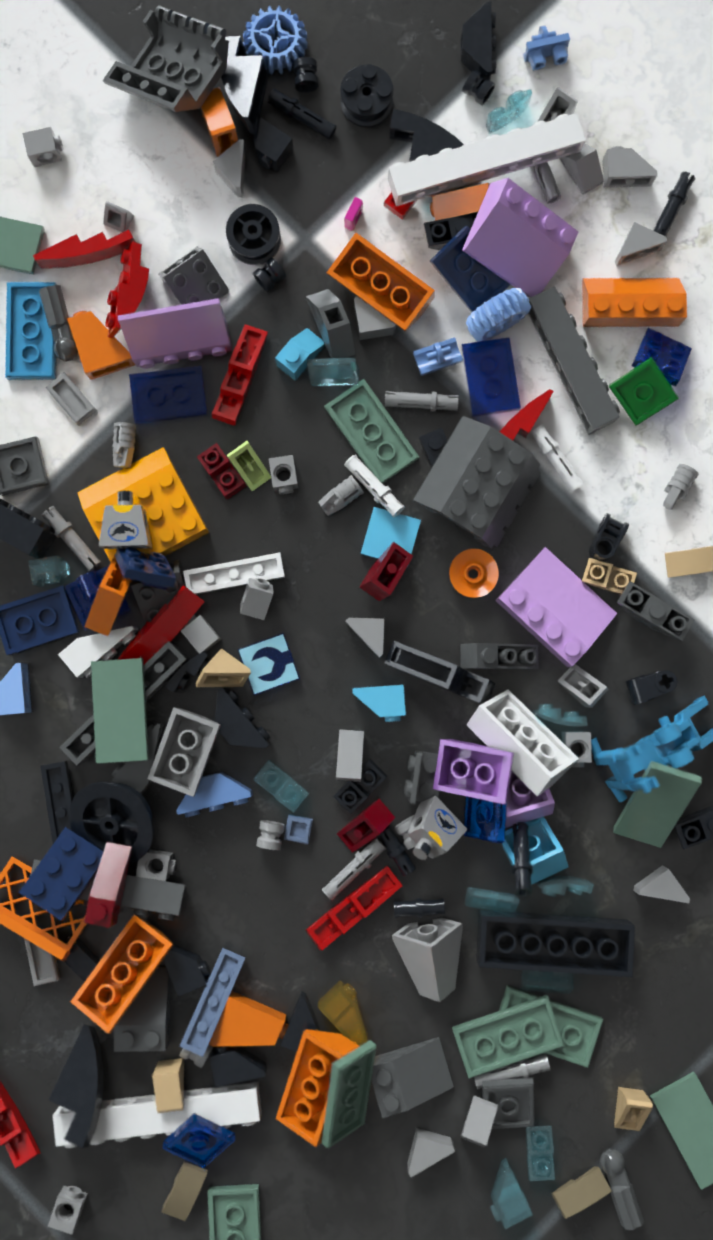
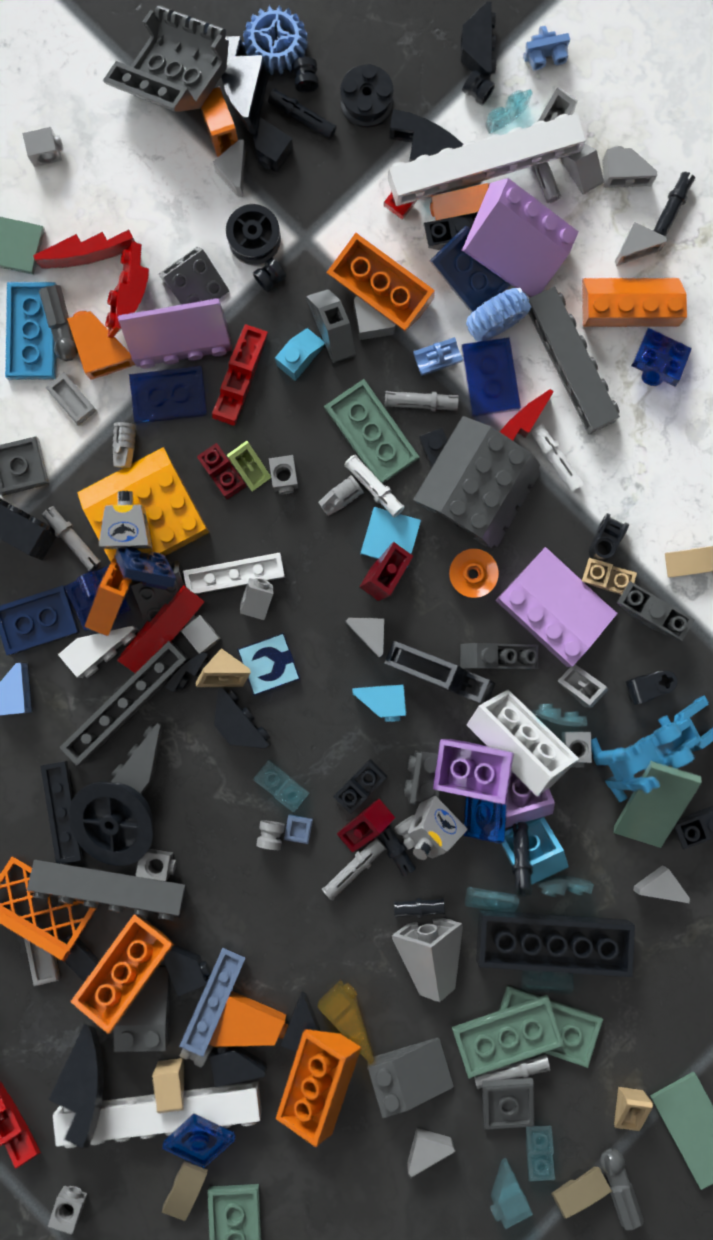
dark blue plate [19,827,103,922] -> none
clear light blue brick [28,555,70,587] -> none
slope [84,842,133,928] -> none
sand green tile [91,658,149,764] -> none
light grey slope [103,201,134,232] -> none
light grey slope [147,707,221,797] -> none
medium blue slope [177,772,253,817] -> none
red slope [305,866,403,951] -> none
clear light blue slope [307,358,359,386] -> none
sand green tile [322,1040,376,1149] -> none
light grey tile [336,730,364,782] -> none
dark pink tile [344,197,363,231] -> none
light grey slope [460,1096,498,1147] -> none
green tile [609,357,679,426] -> none
light grey hinge [663,464,699,510] -> none

